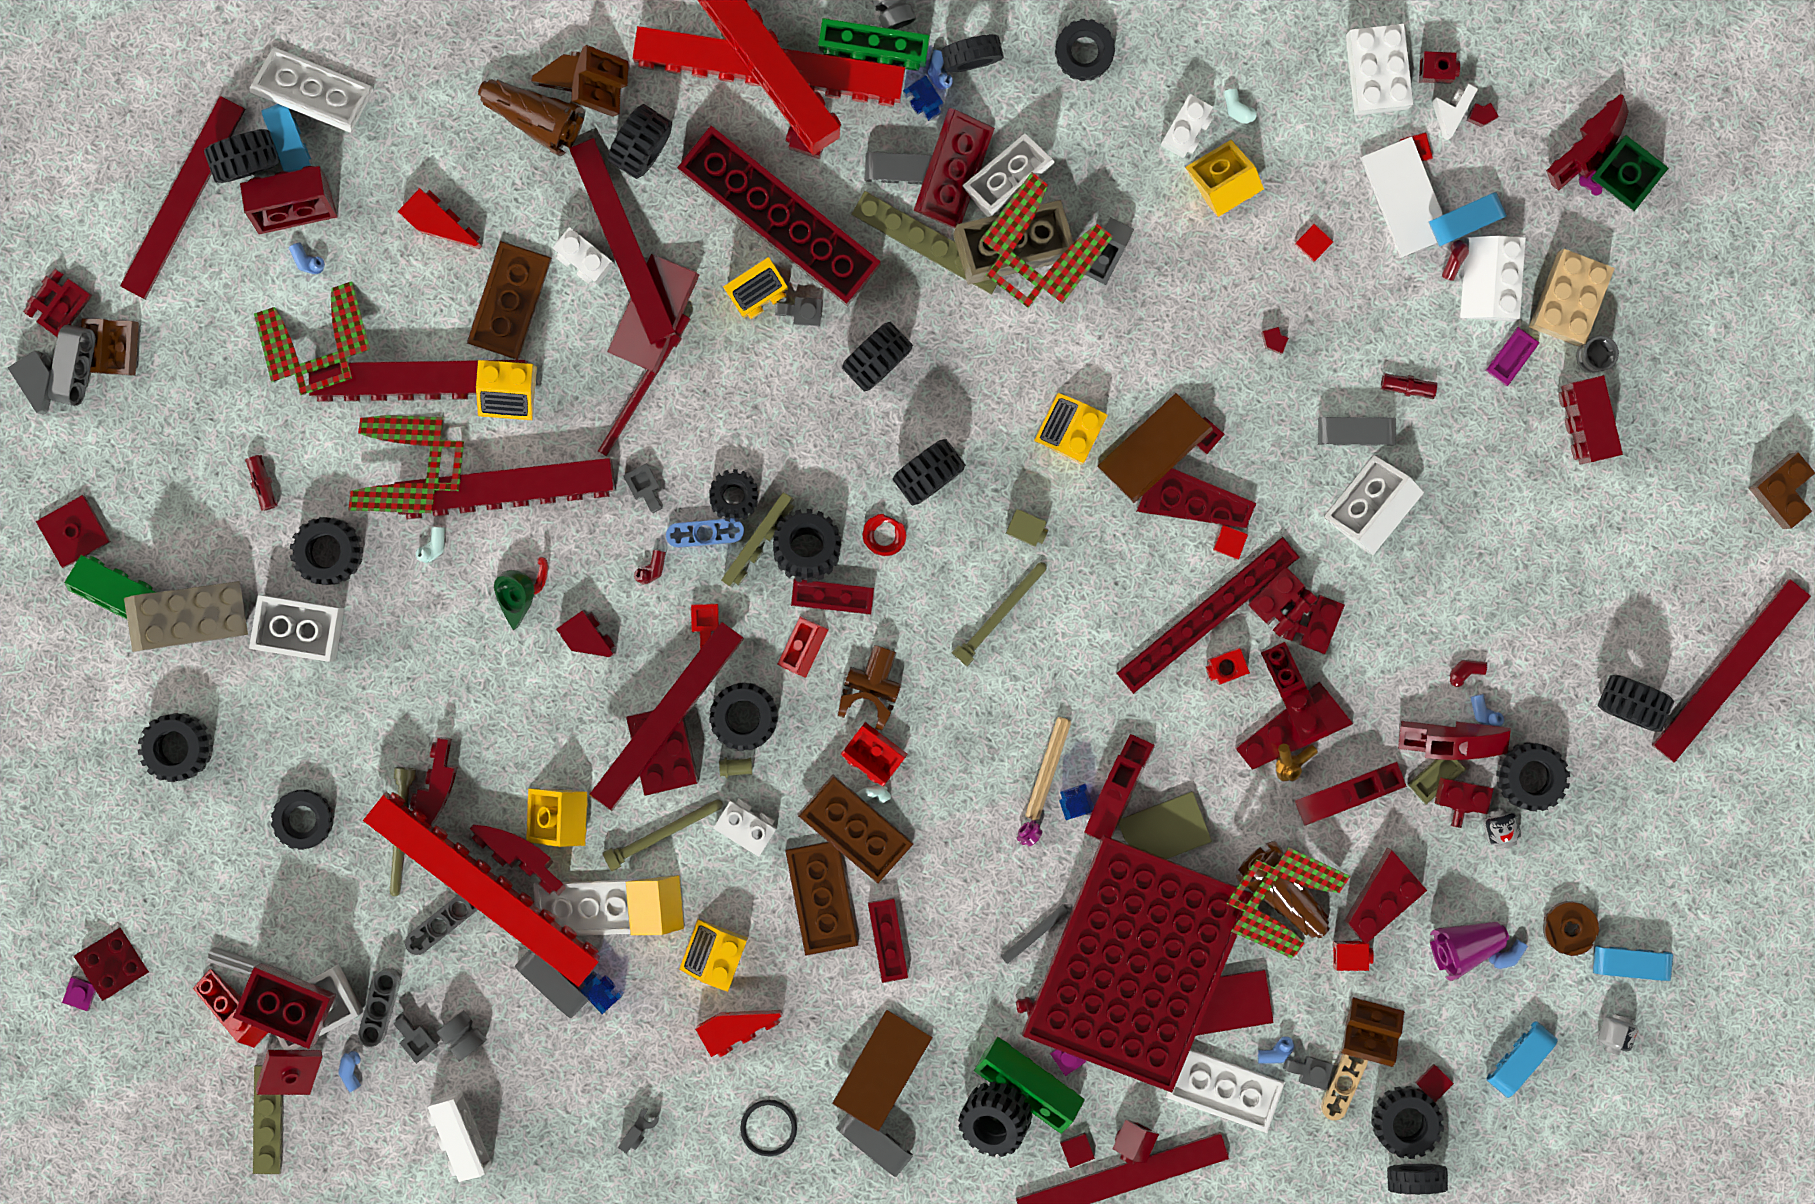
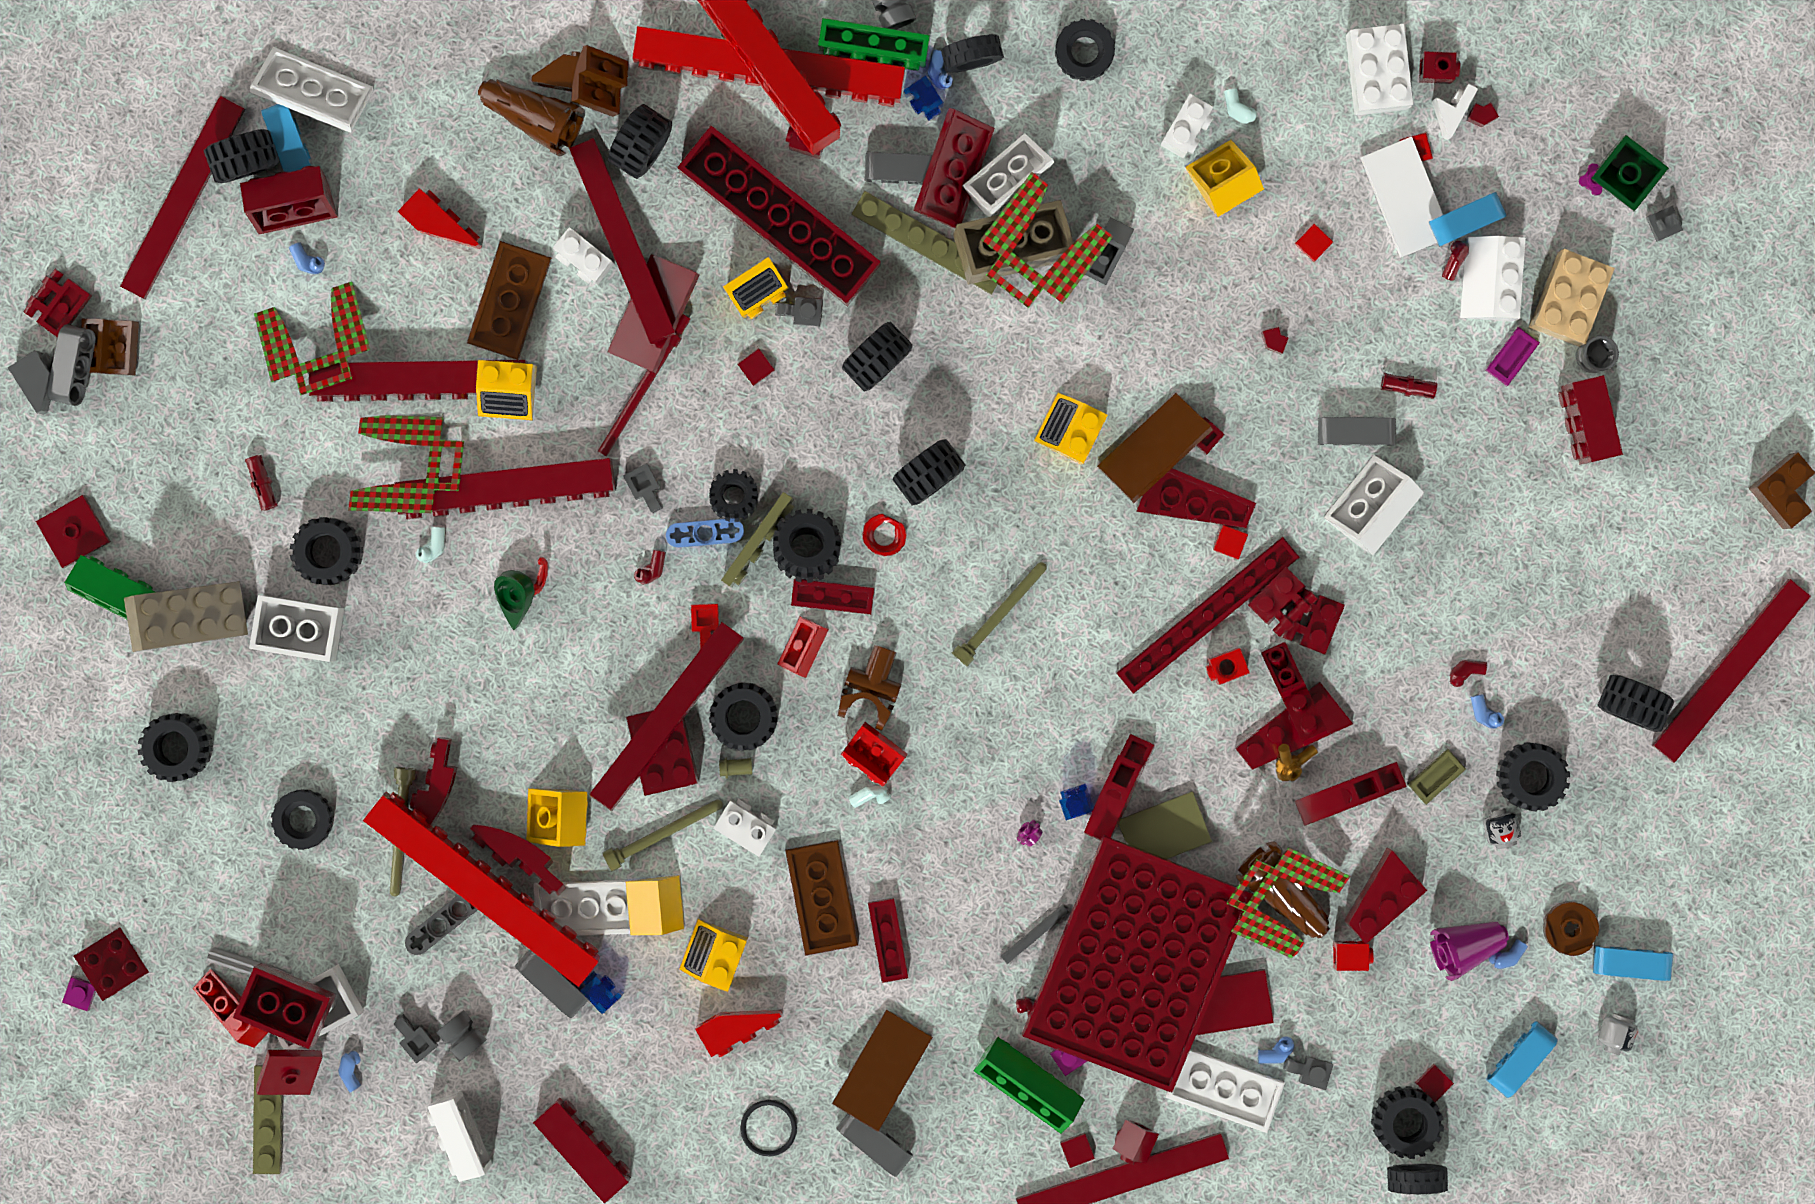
dark grey beam [358,968,401,1048] -> none
dark red slope [556,610,616,657] -> none
dark grey plate [618,1107,660,1154] -> none
reddish brown tile [797,774,914,884] -> none
black tyre [958,1082,1032,1157] -> none
olive brick [1005,509,1049,547] -> none
tan axle [1025,717,1071,820] -> none
tan beam [1321,1054,1368,1121] -> none
reddish brown slope [1341,997,1405,1067] -> none
dark red slope [1398,721,1511,760] -> none
dark red plate [1434,777,1494,828] -> none
dark red slope [1546,93,1629,191] -> none
none -> dark red brick [533,1097,631,1204]
none -> dark red tile [737,349,775,386]
none -> dark grey tile [1646,206,1683,242]

